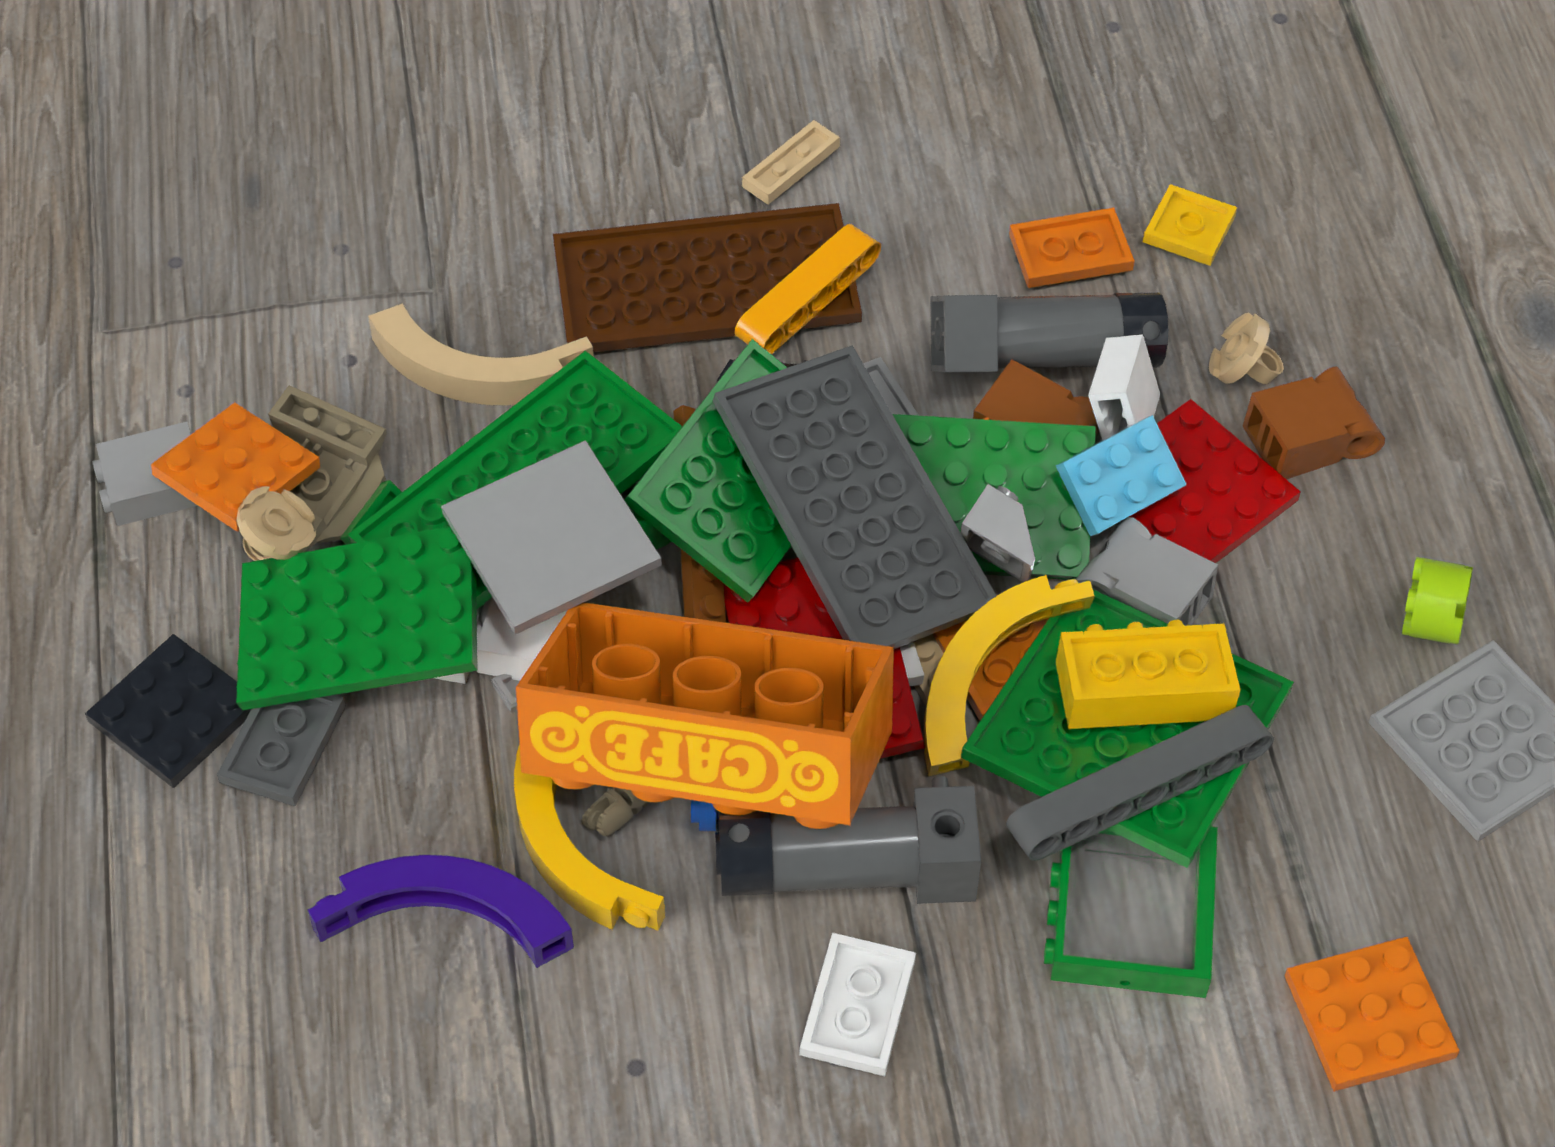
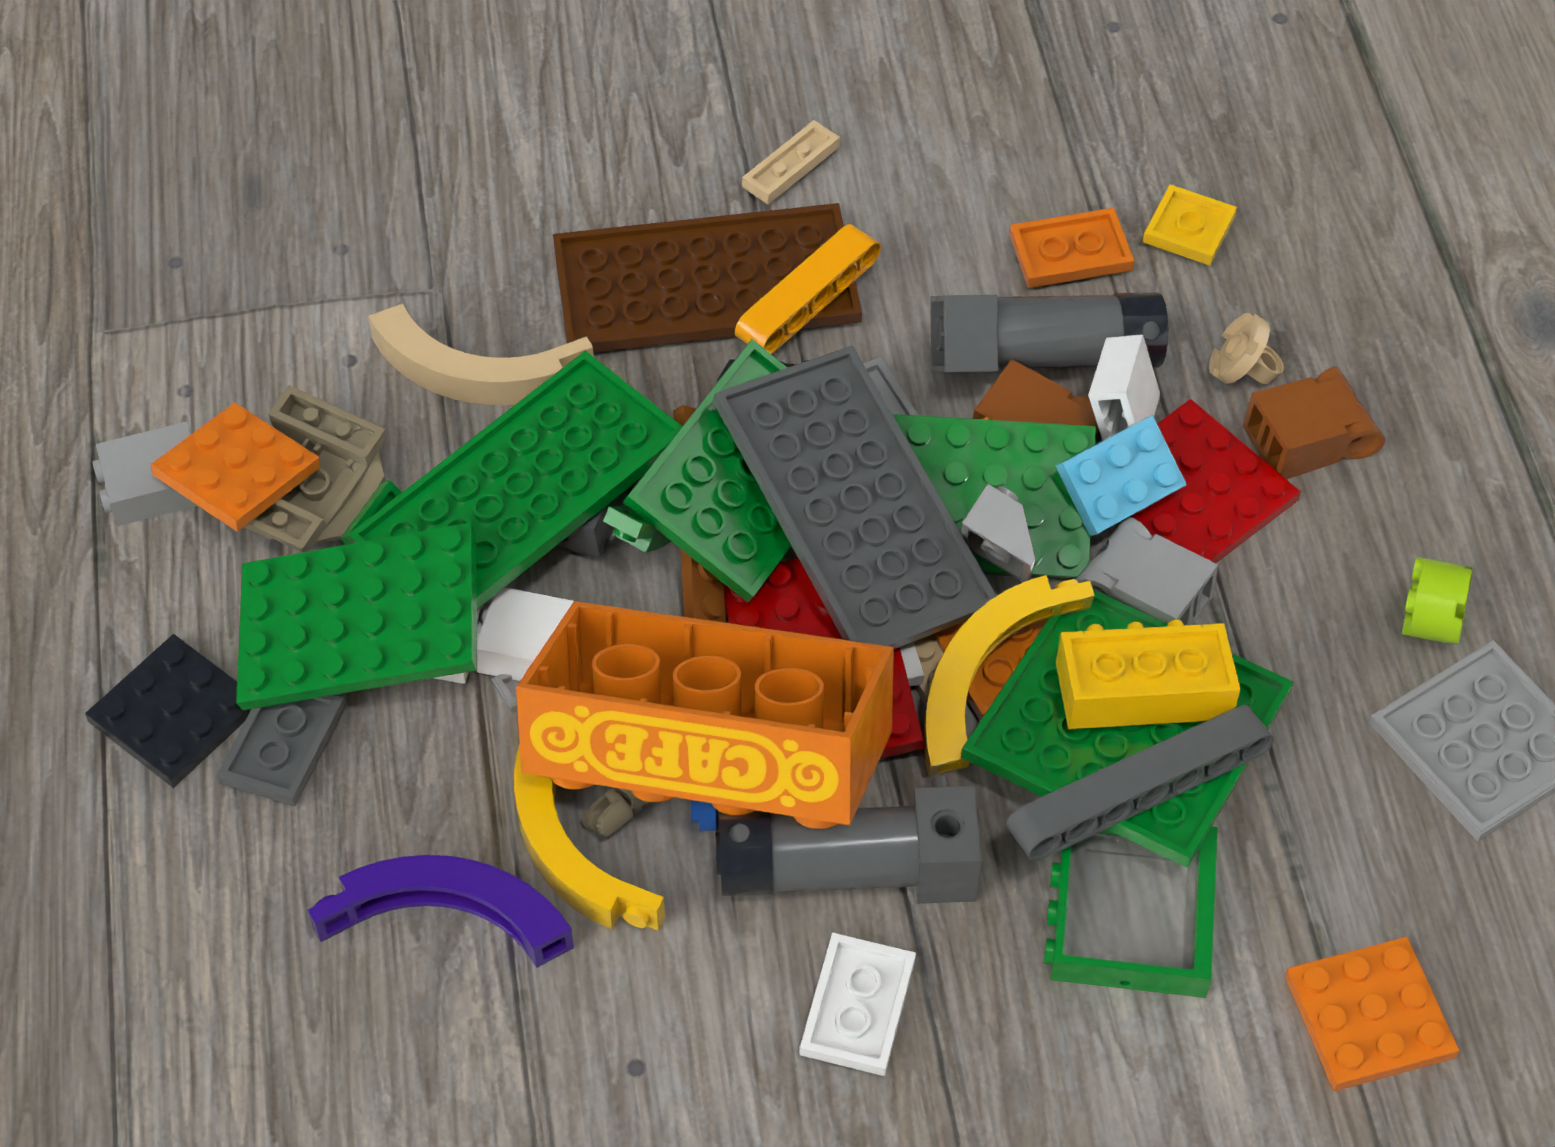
tan tile [236,486,316,561] -> none
light grey tile [441,440,662,634] -> none

